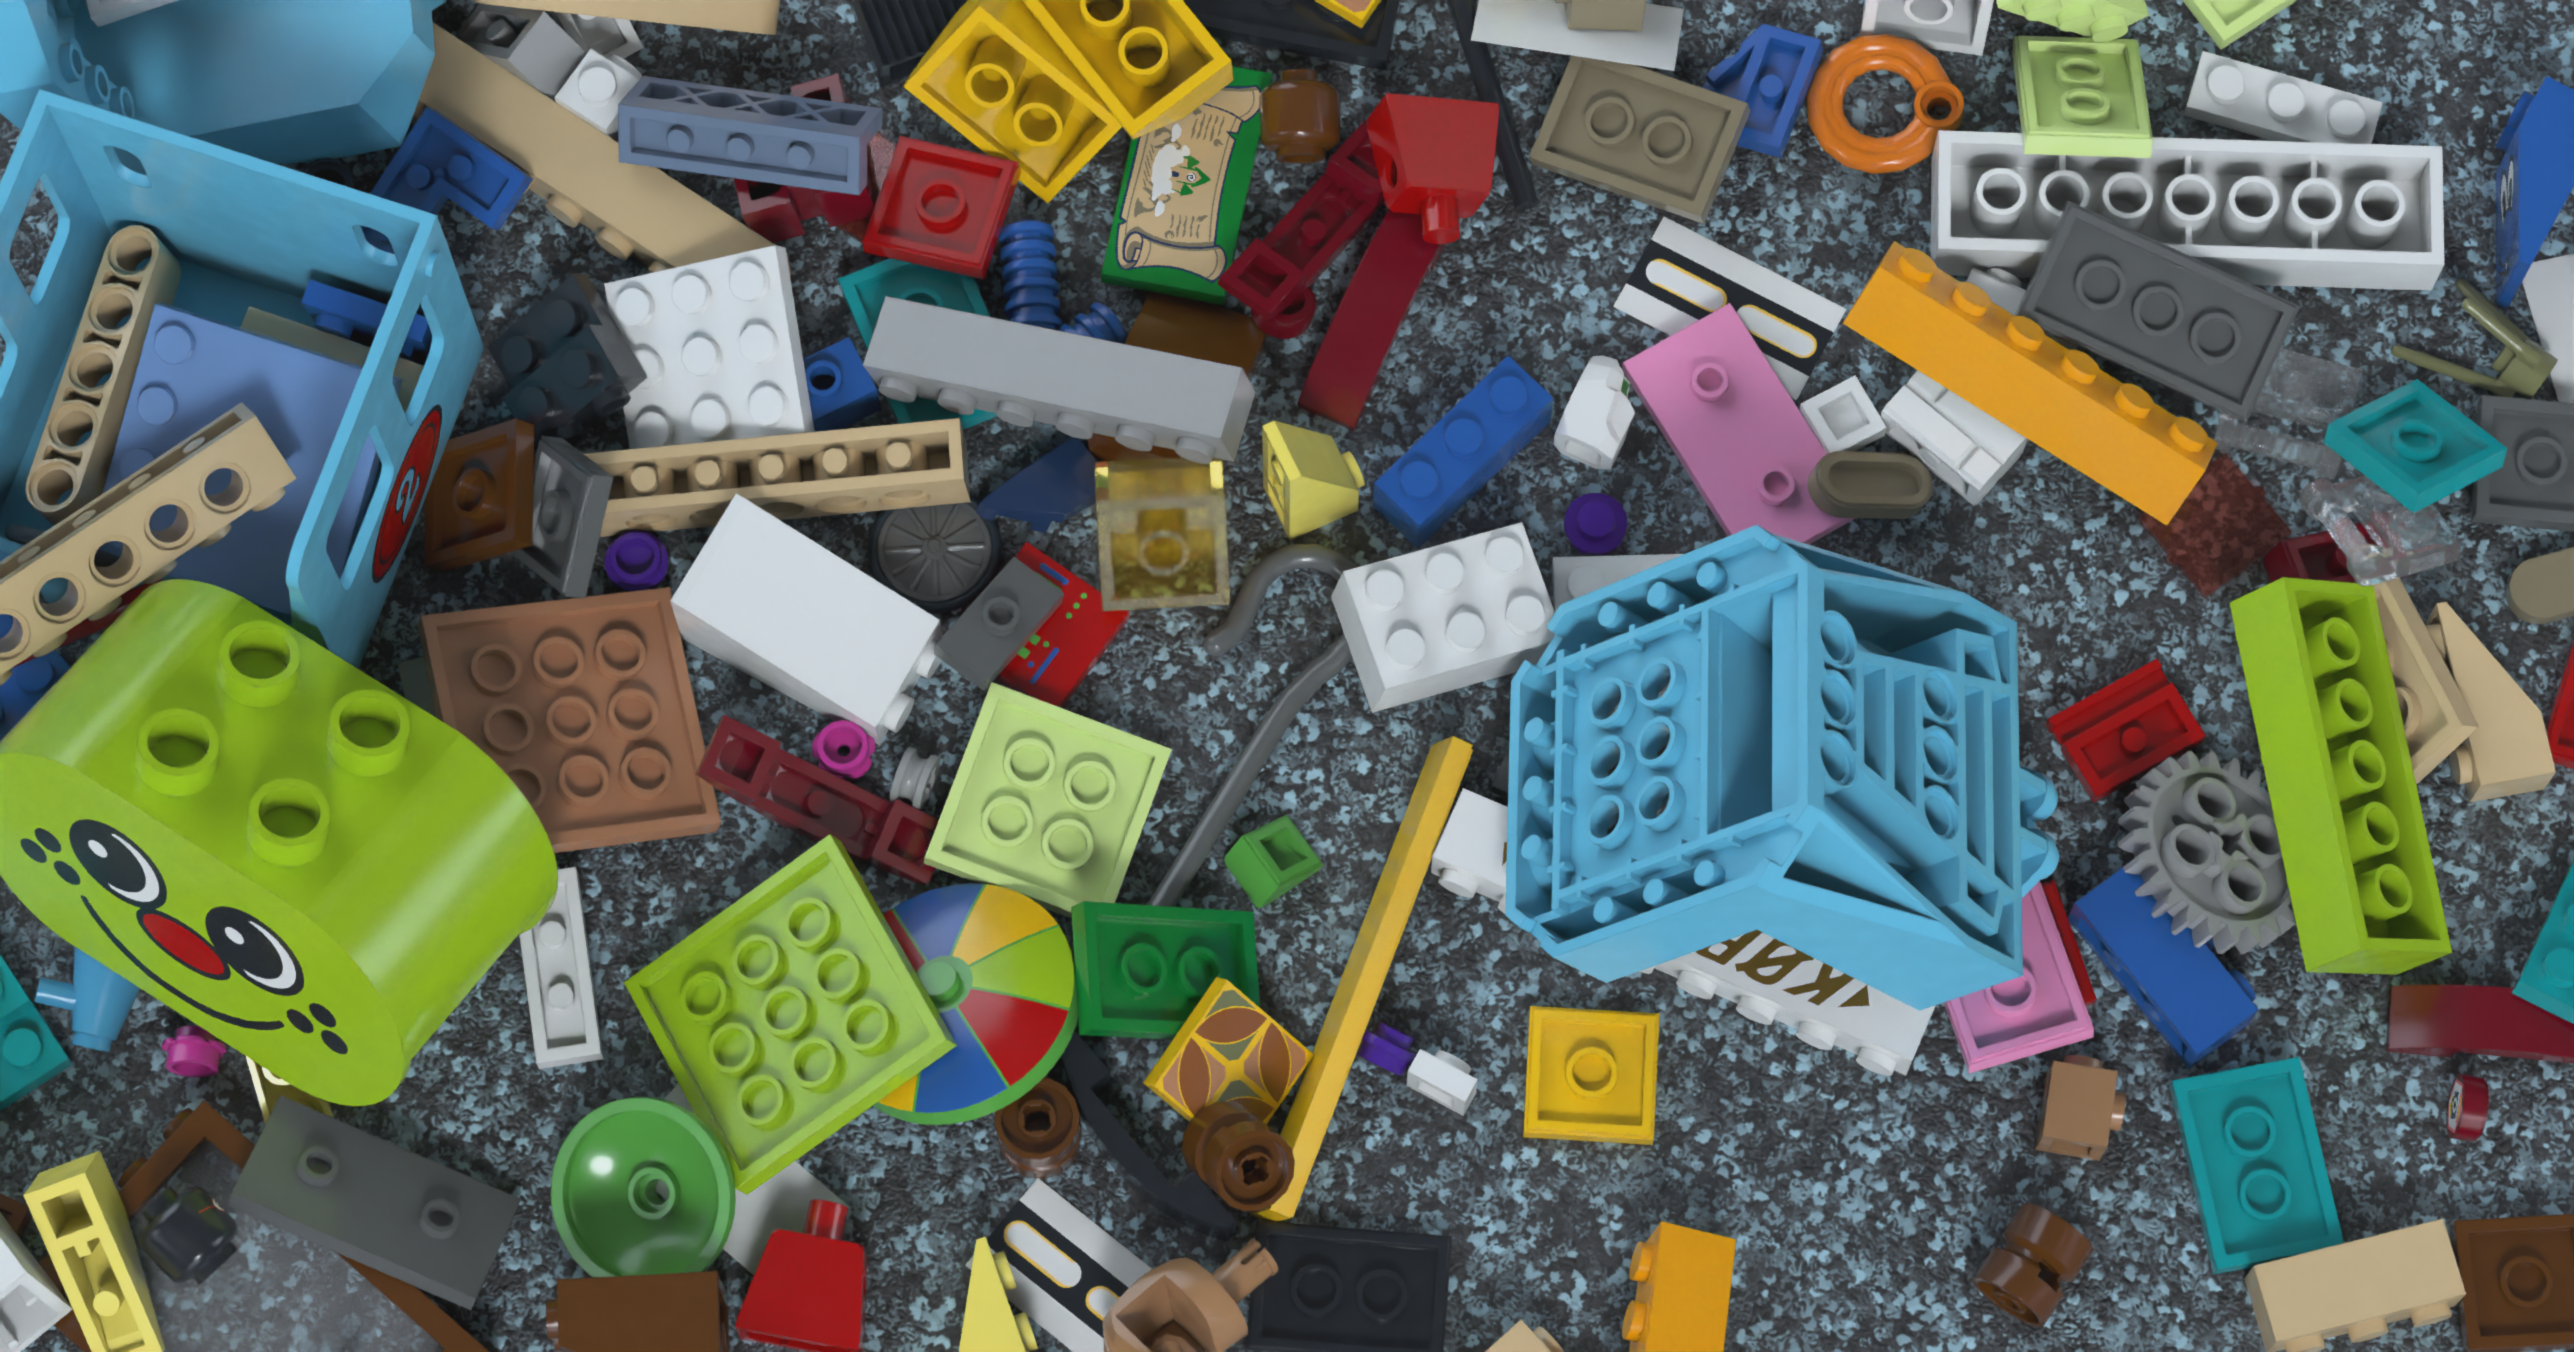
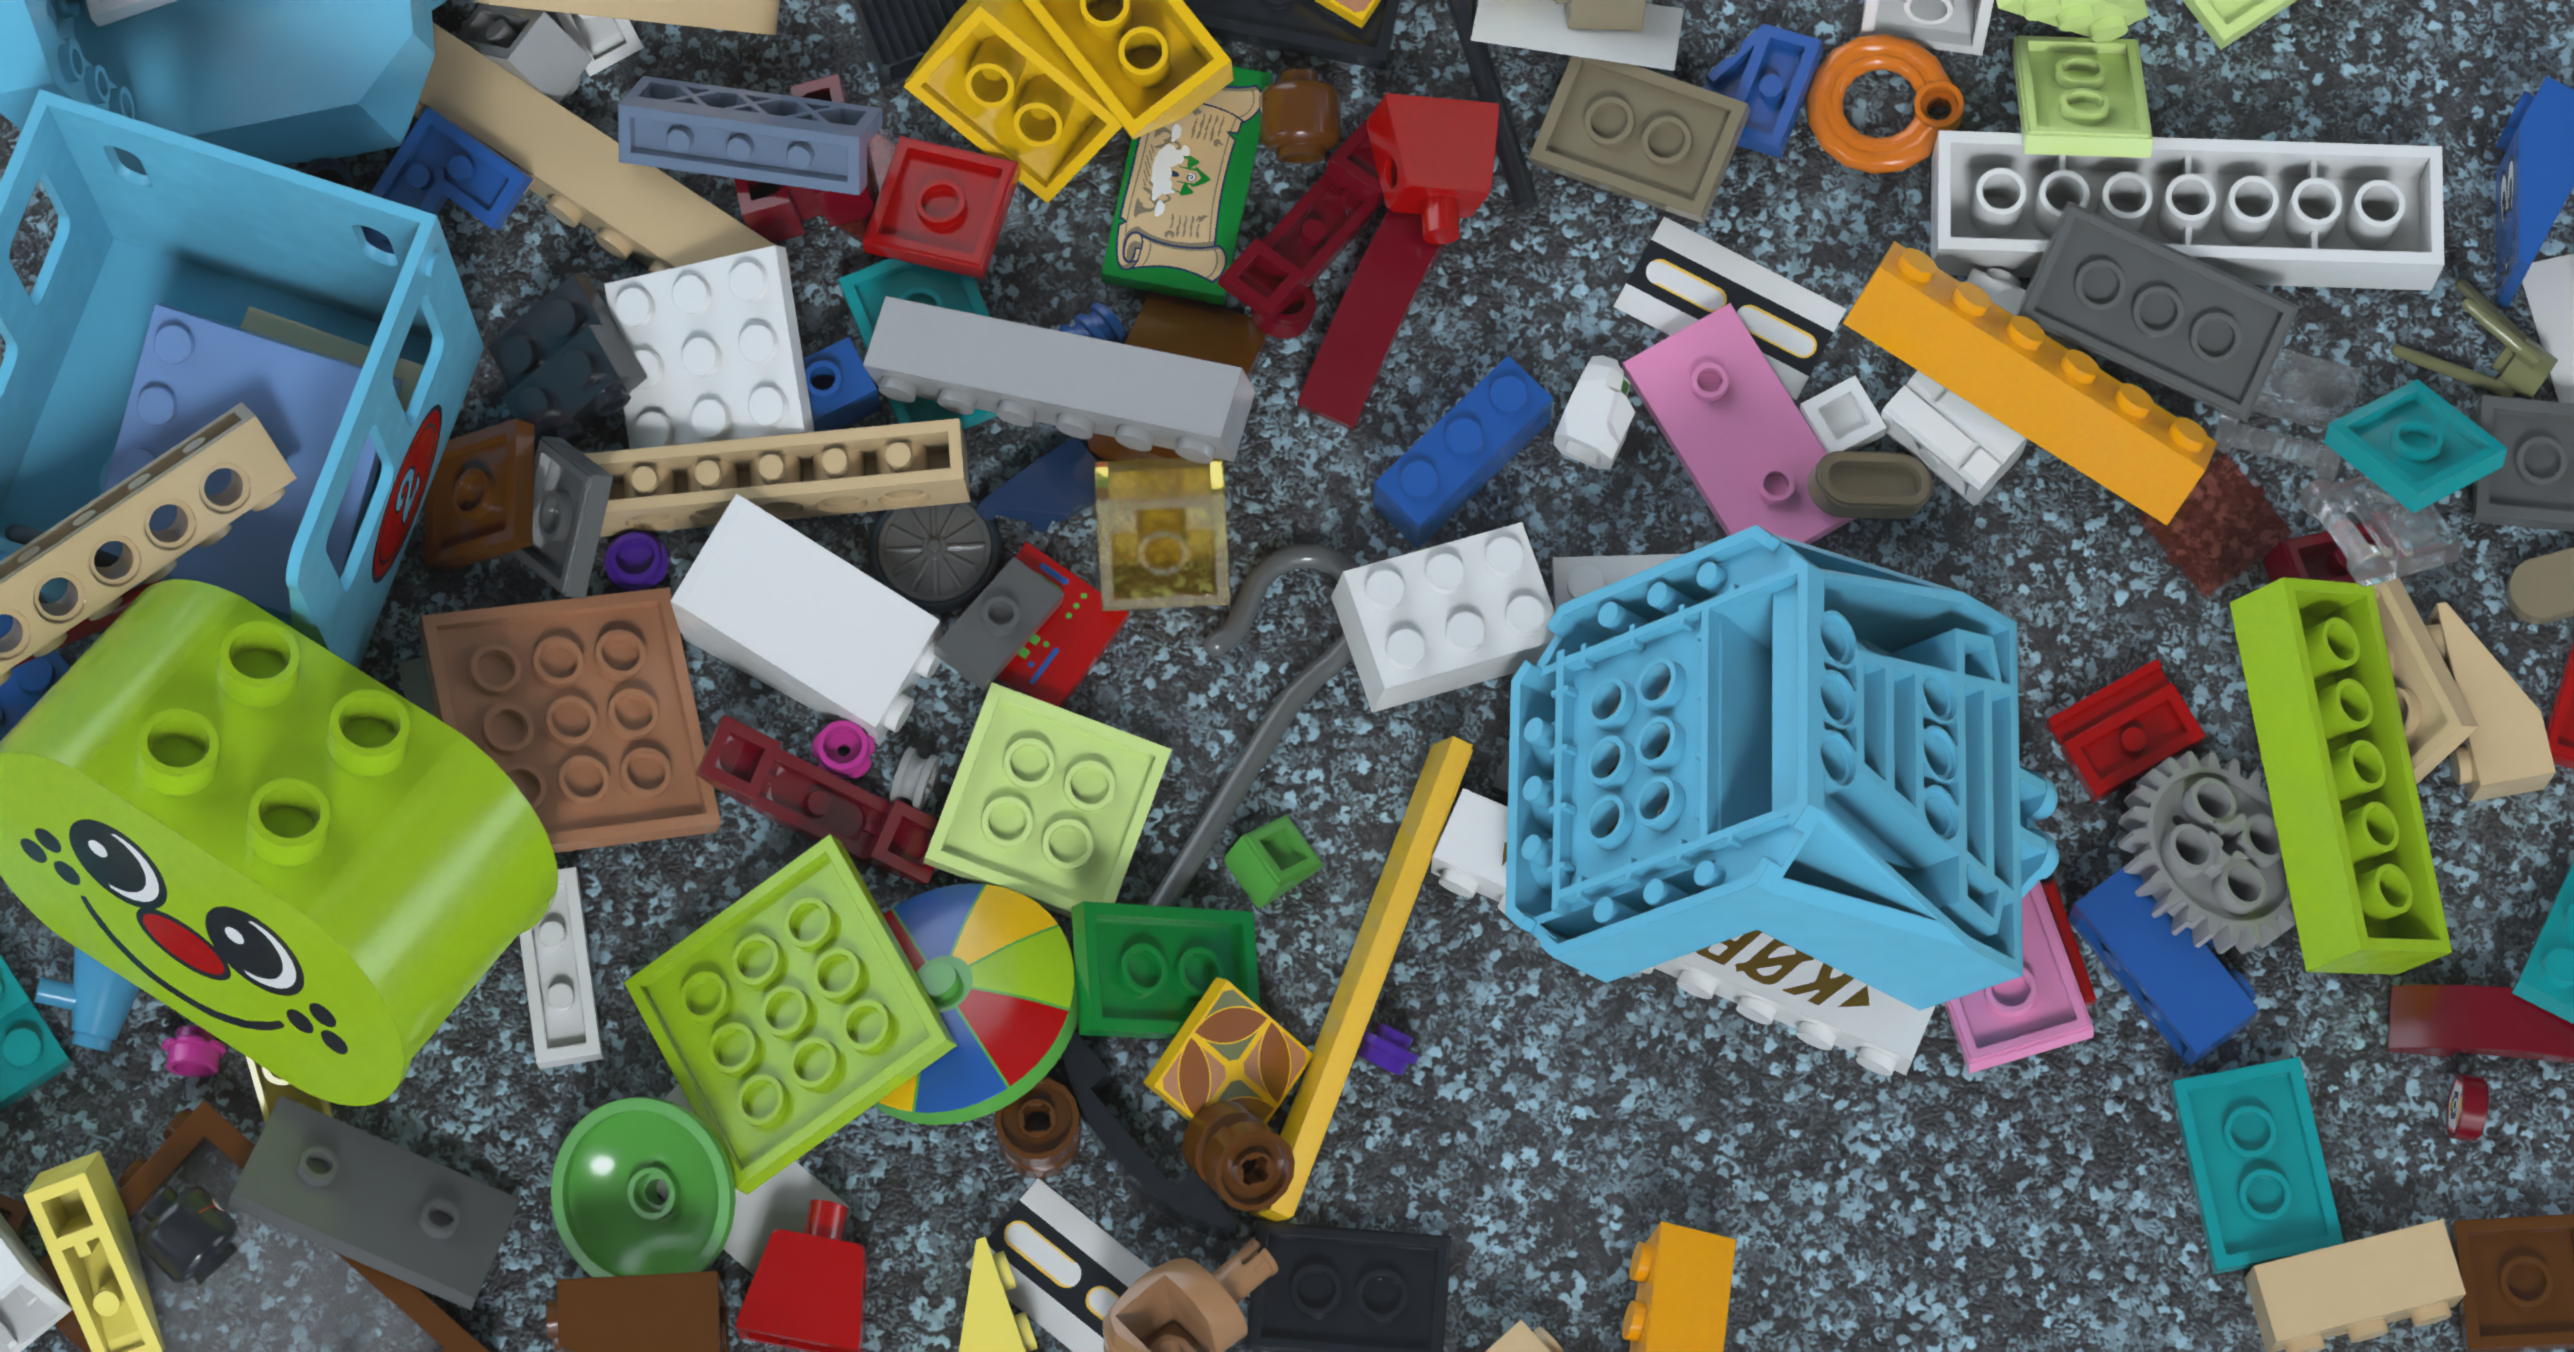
tan beam [25,225,181,526] -> none
blue plate [301,279,432,365] -> none
white brick [555,49,642,143] -> none
blue piece [999,219,1062,331] -> none
light yellow slope [1262,421,1365,541] -> none
white plate [1406,1049,1478,1116] -> none
yellow tile [1523,1006,1660,1145] -> none
dark purple plate [1564,493,1627,556] -> none
reddish brown wheel [1972,1203,2094,1327] -> none
medium nougat brick [2035,1055,2126,1161] -> none
white plate [2184,51,2383,144] -> none

